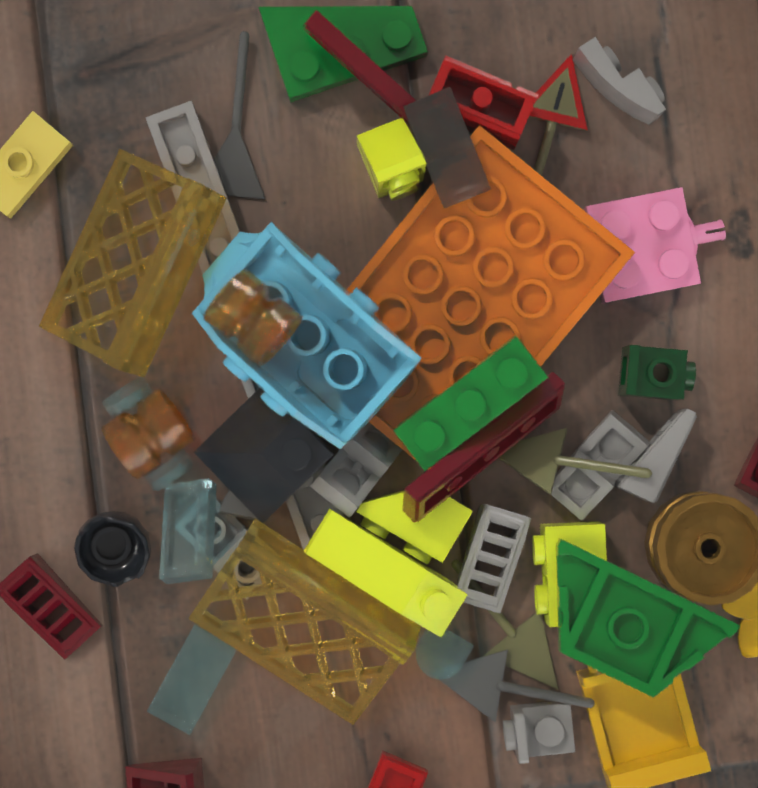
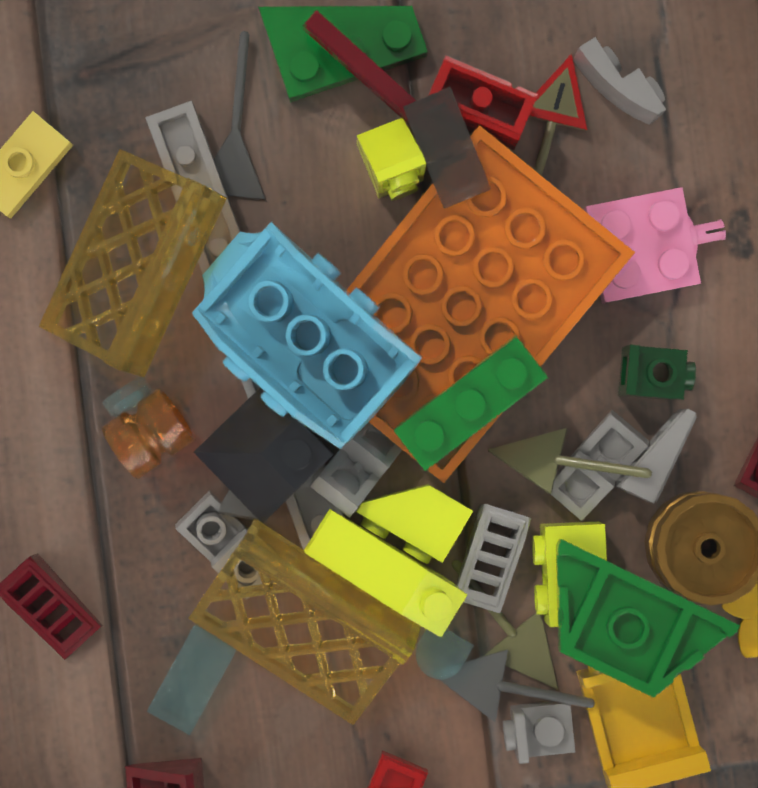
black hair [74,511,151,587] -> none
clear light blue tile [143,448,194,491] -> none
clear light blue tile [159,478,217,584] -> none
clear orange wheel [204,269,303,367] -> none
dark red tile [403,372,565,523] -> none

